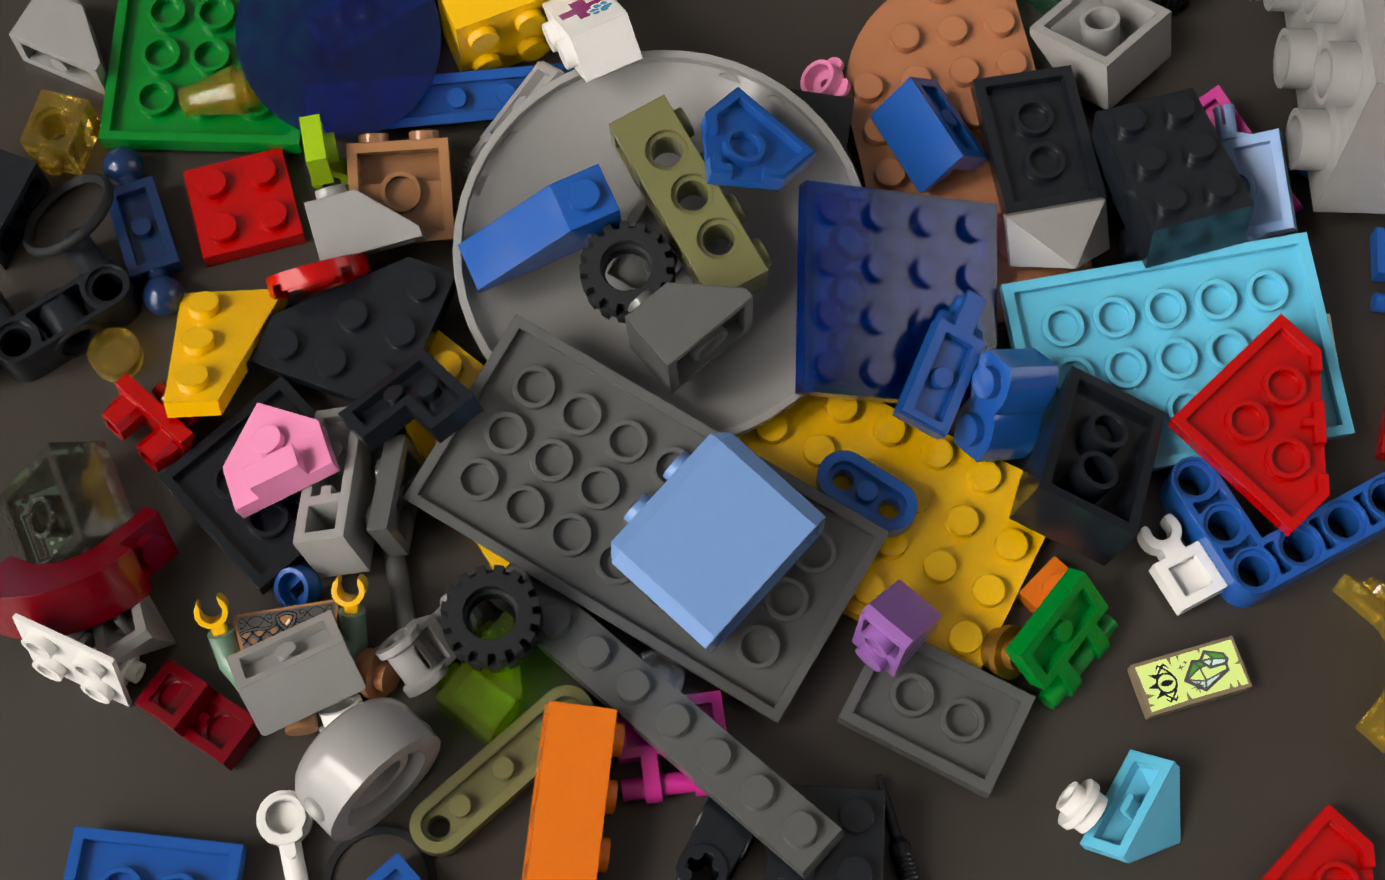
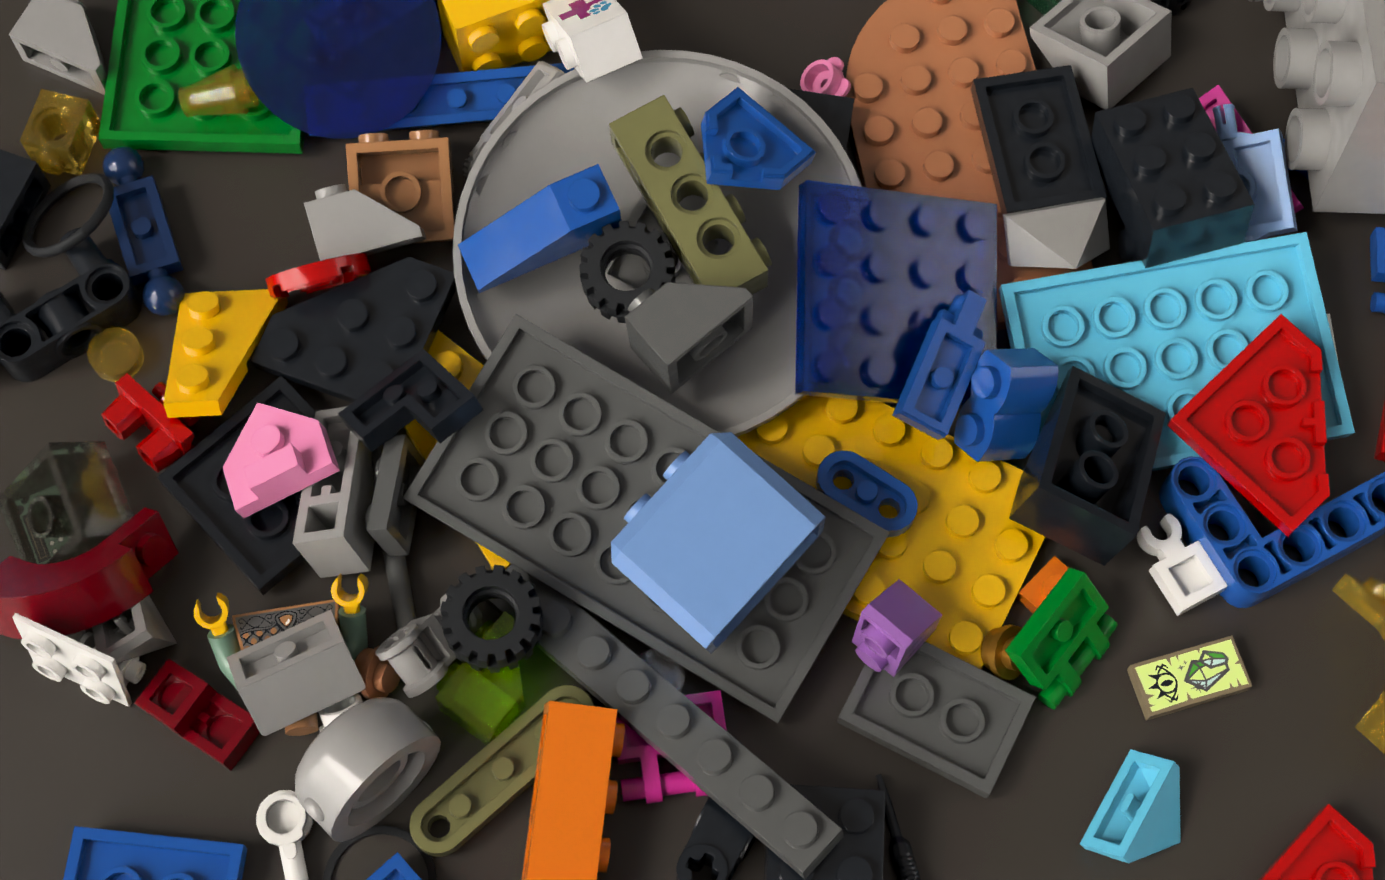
red plate [183,148,306,267] -> none
blue hinge [274,565,323,607] -> none
lime plate [299,114,348,190] -> none
blue panel [871,76,988,193] -> none
white plate [1056,779,1108,834] -> none

